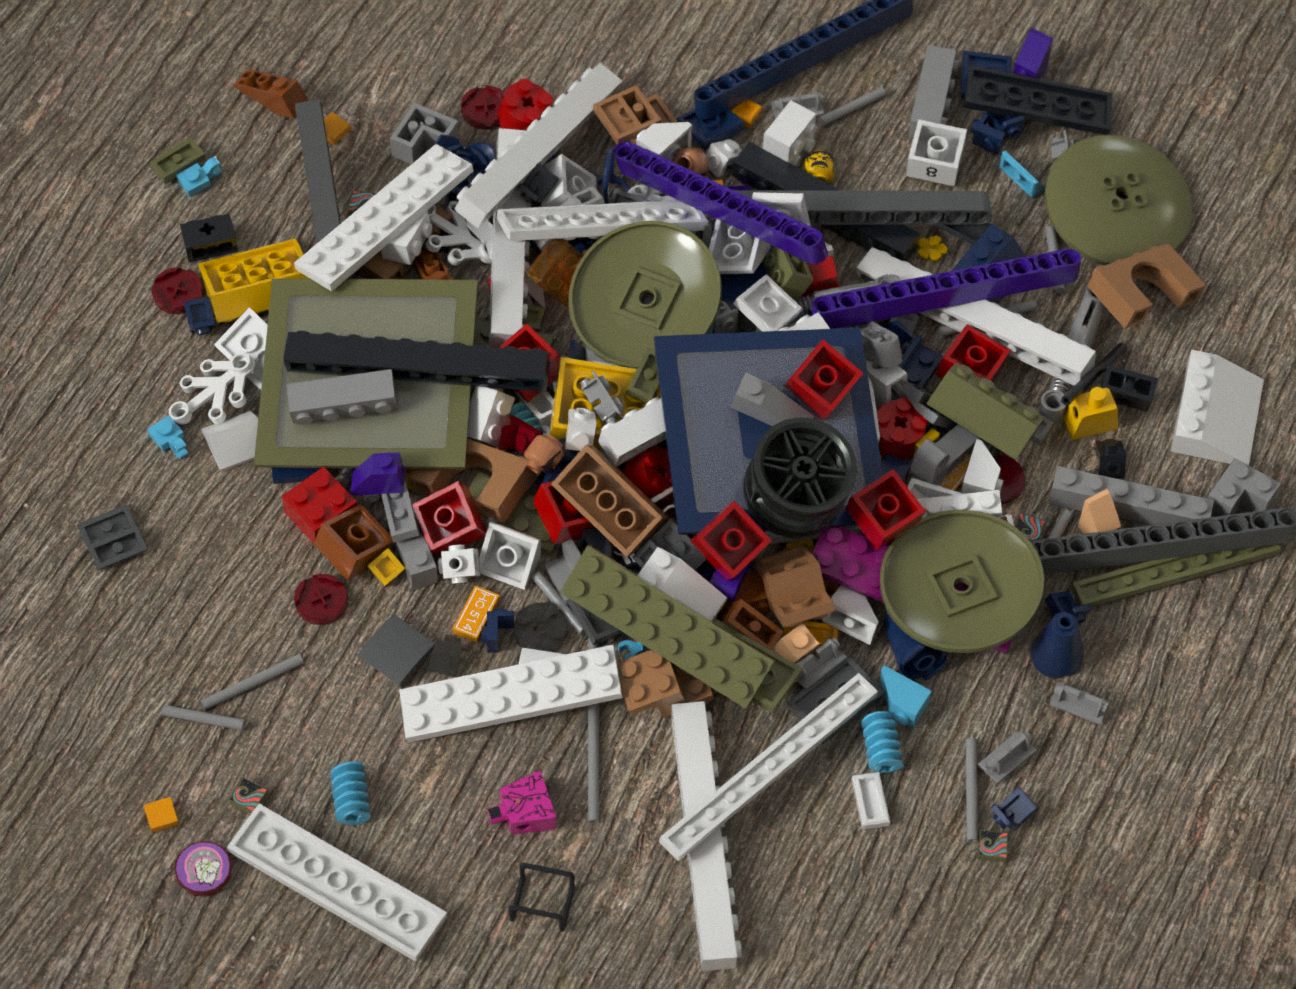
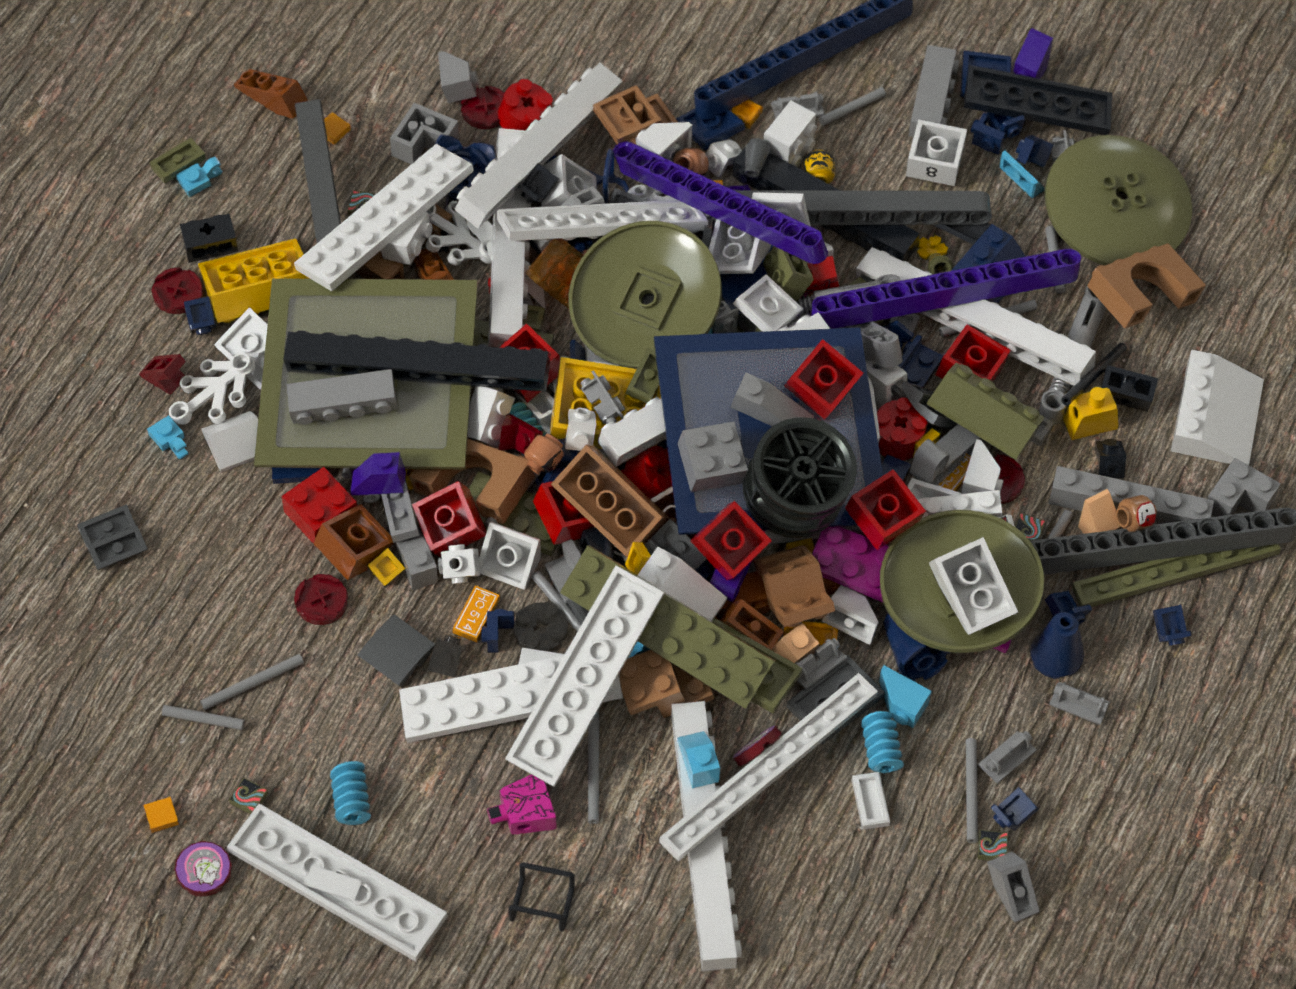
none -> dark red slope [139,354,186,395]
none -> white sticker [304,865,362,900]
none -> light grey slope [438,51,479,103]
none -> white plate [505,566,664,787]
none -> yellow plate [625,542,651,575]
none -> medium azure slope [677,731,720,788]
none -> light grey brick [678,422,748,492]
none -> dark red tile [732,725,782,766]
none -> dark grey cone [744,138,770,178]
none -> olive cone [928,253,953,274]
none -> white slope [929,537,1018,635]
none -> light grey slope [987,852,1040,922]
none -> dark blue bracket [1016,135,1054,167]
none -> medium nougat head [1116,495,1157,532]
none -> dark blue bracket [1153,605,1192,646]

